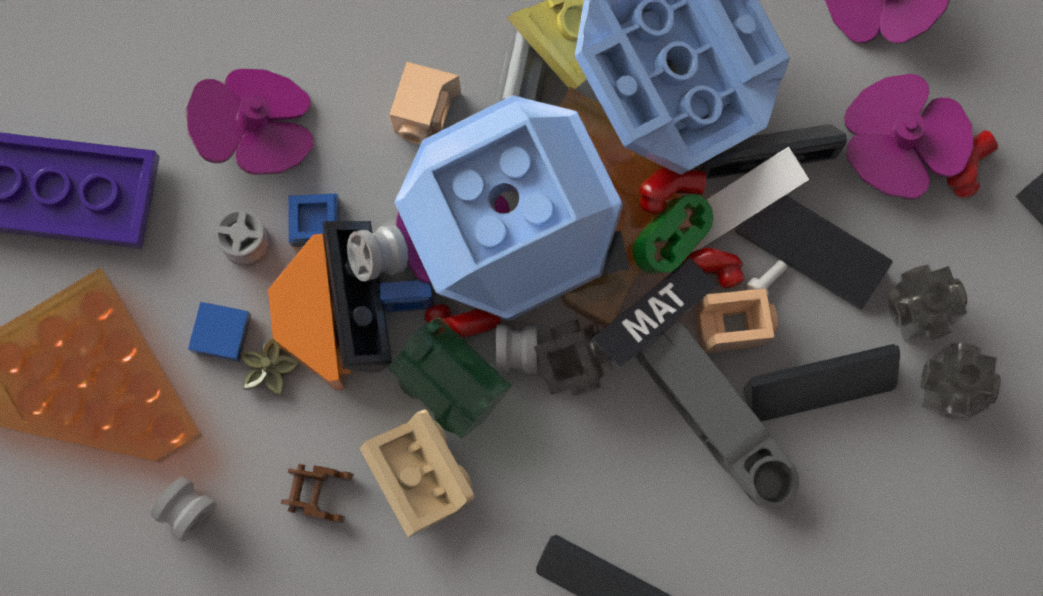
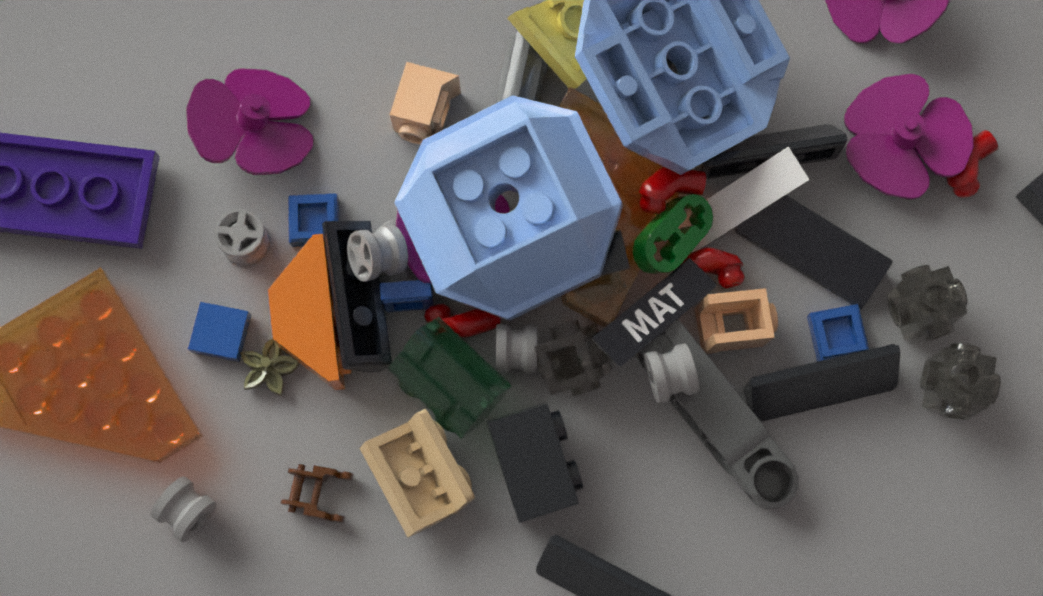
white piece [746,260,788,296] -> none
none -> black brick [486,403,584,523]
none -> light grey wheel [644,343,699,404]
none -> blue tile [807,304,869,362]

